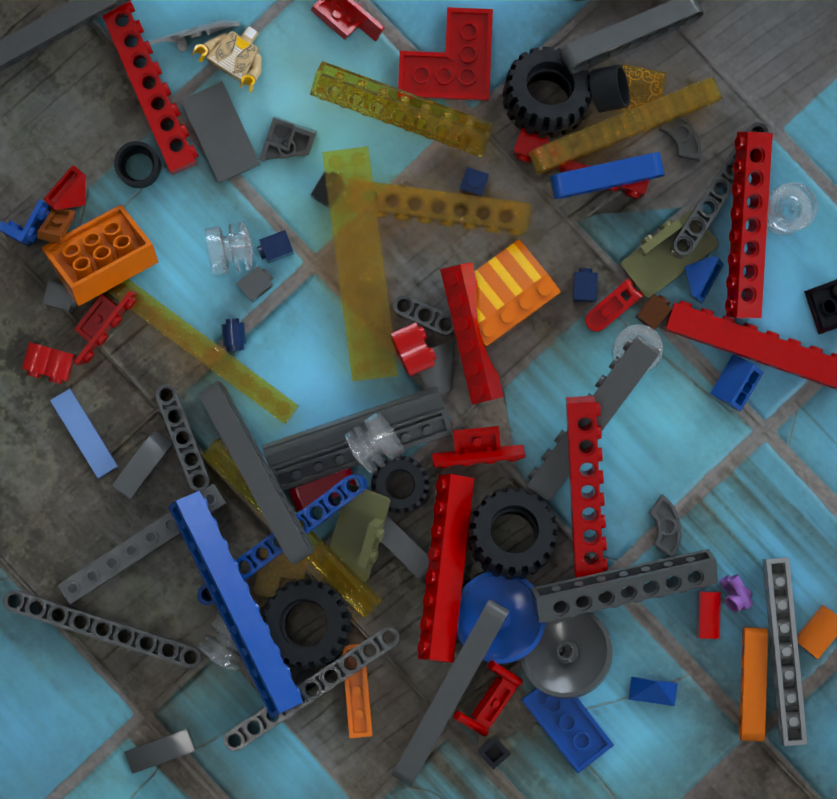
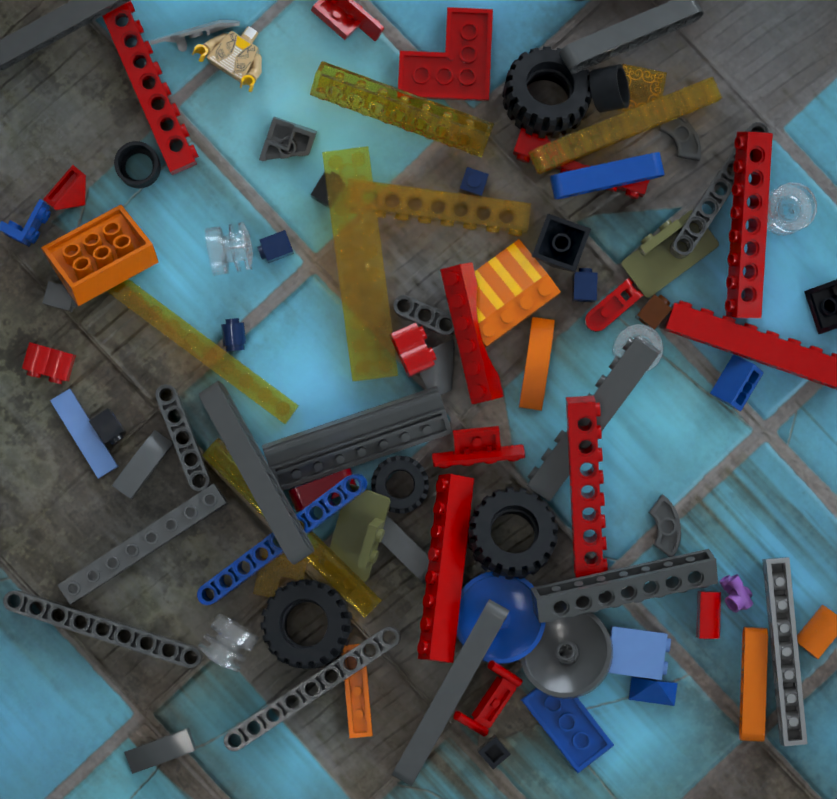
dark orange plate [38,208,76,244] -> none
red bracket [74,291,138,365] -> none
blue brick [168,491,303,718] -> none
dark grey tile [181,82,261,184] -> none
dark grey brick [237,266,274,303] -> none
clear wheel [344,411,405,474] -> none
blue slope [684,256,724,304] -> none
none -> black brick [89,408,126,445]
none -> orange slope [519,317,555,411]
none -> black slope [532,214,591,272]
none -> medium blue brick [608,625,671,680]

